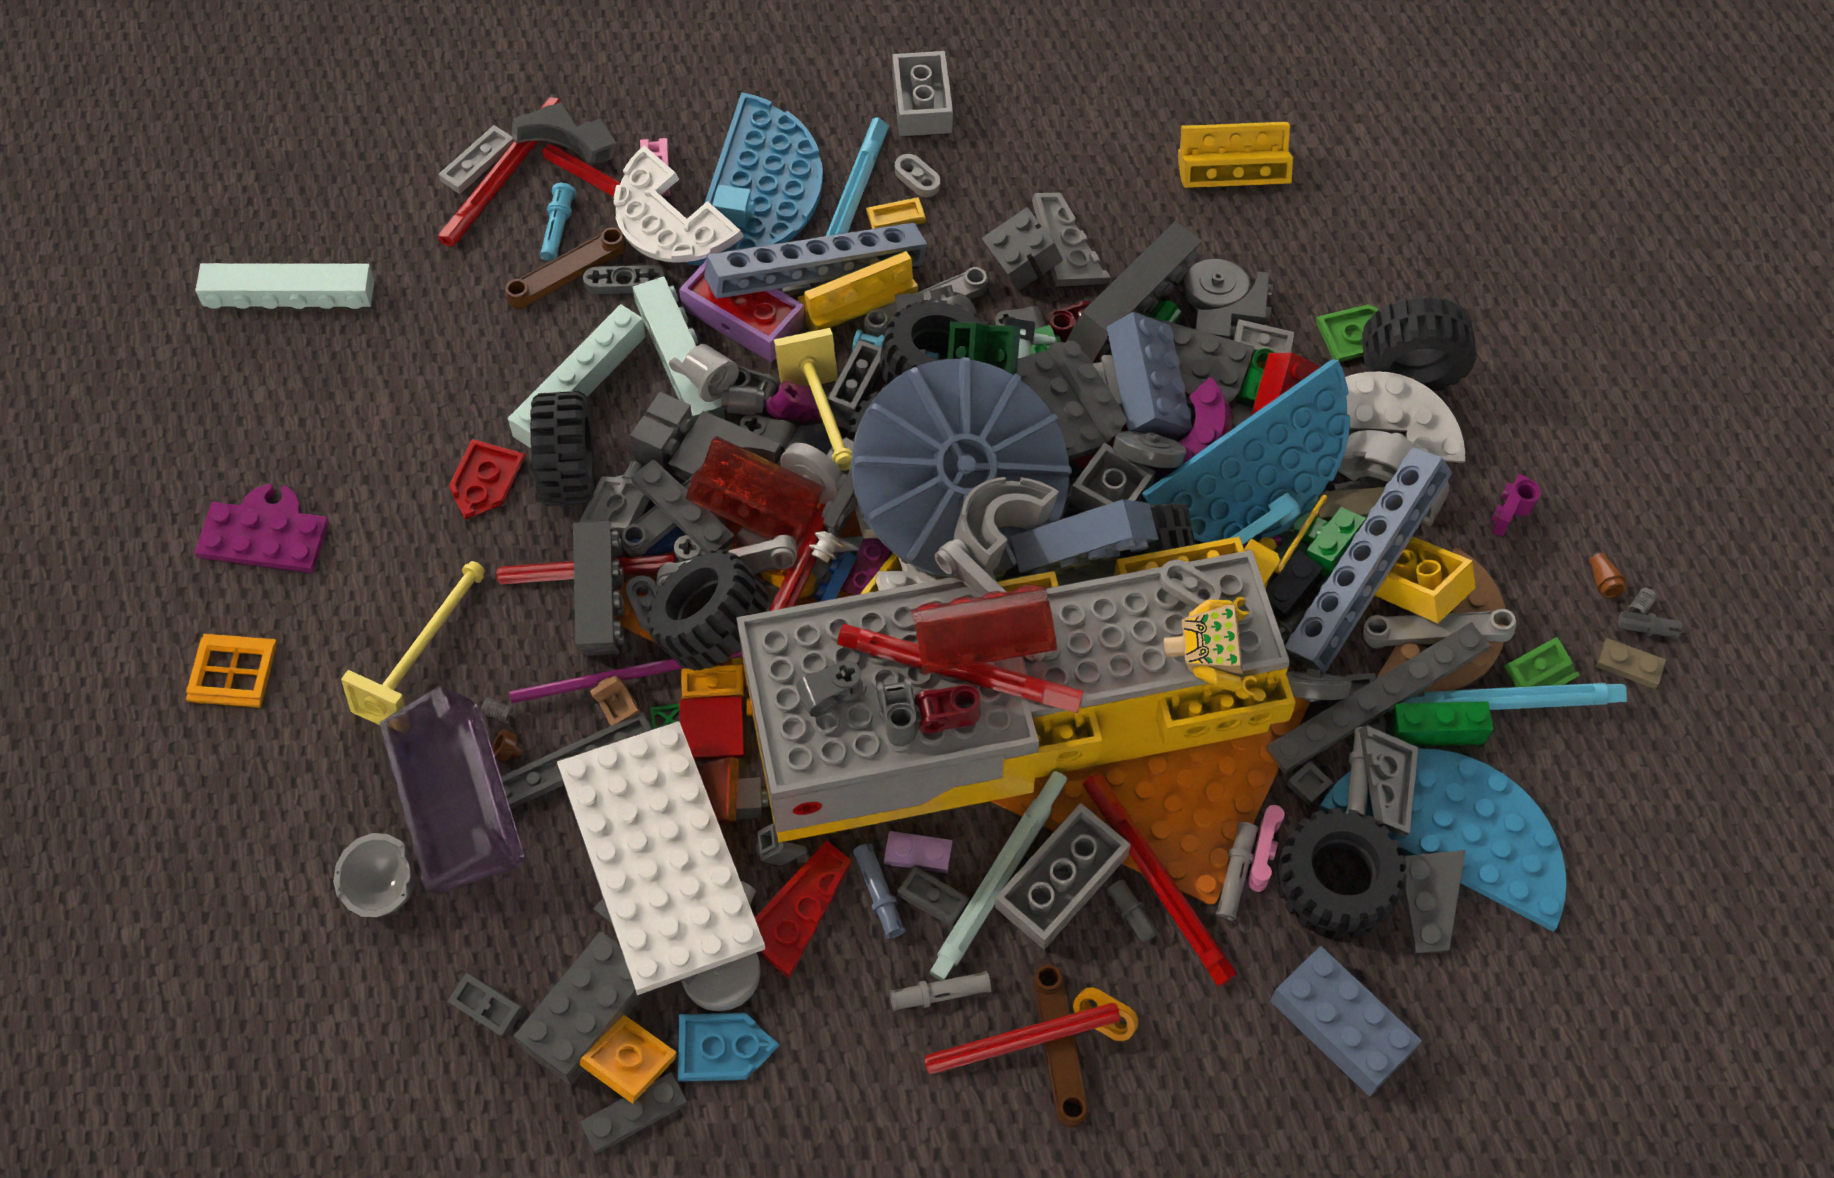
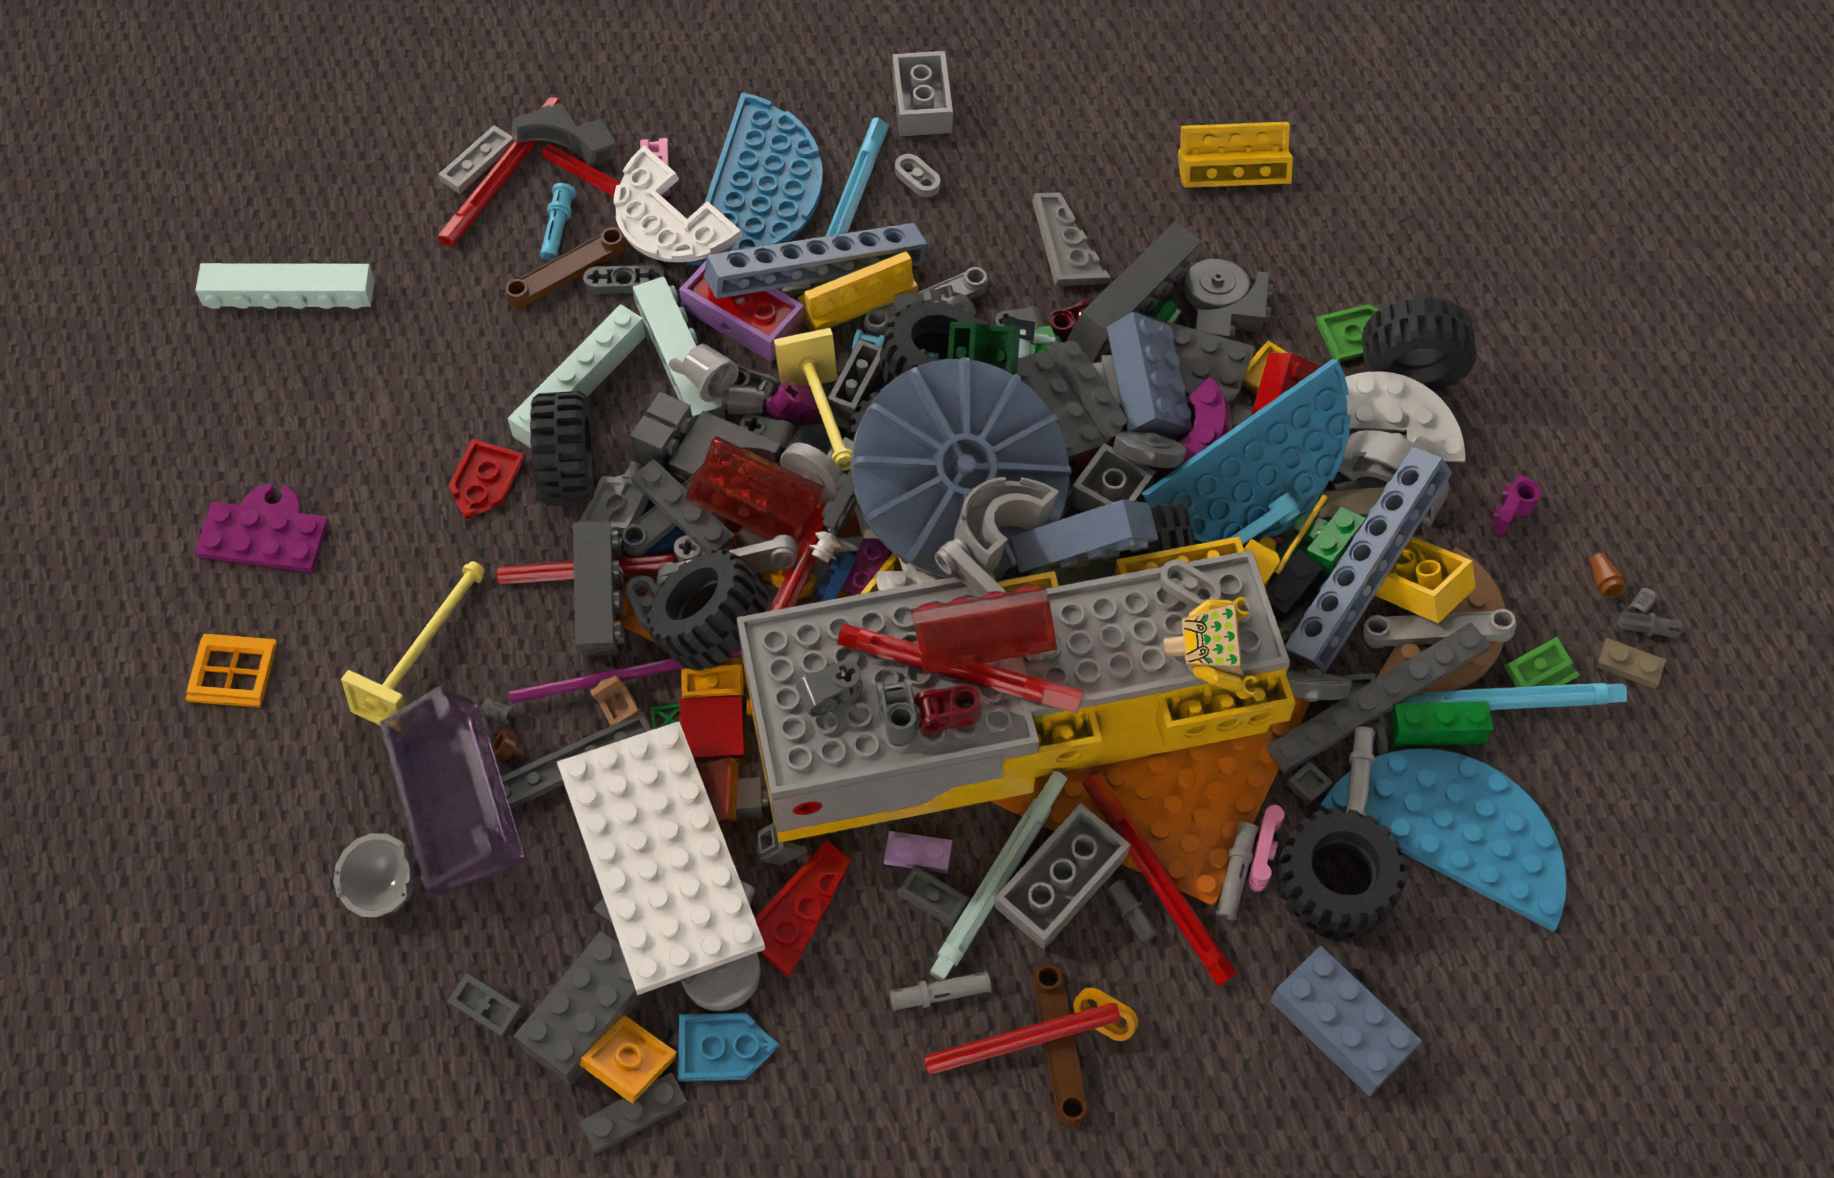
medium azure brick [712,185,755,228] -> none
sand blue pin [853,843,906,939] -> none
yellow tile [866,197,926,229] -> none
dark grey piece [982,207,1063,292] -> none
light grey plate [1234,319,1294,354] -> none
green piece [1237,348,1275,408] -> none
dark grey wing [1359,725,1418,837] -> none
dark grey wing [1404,850,1465,955] -> none

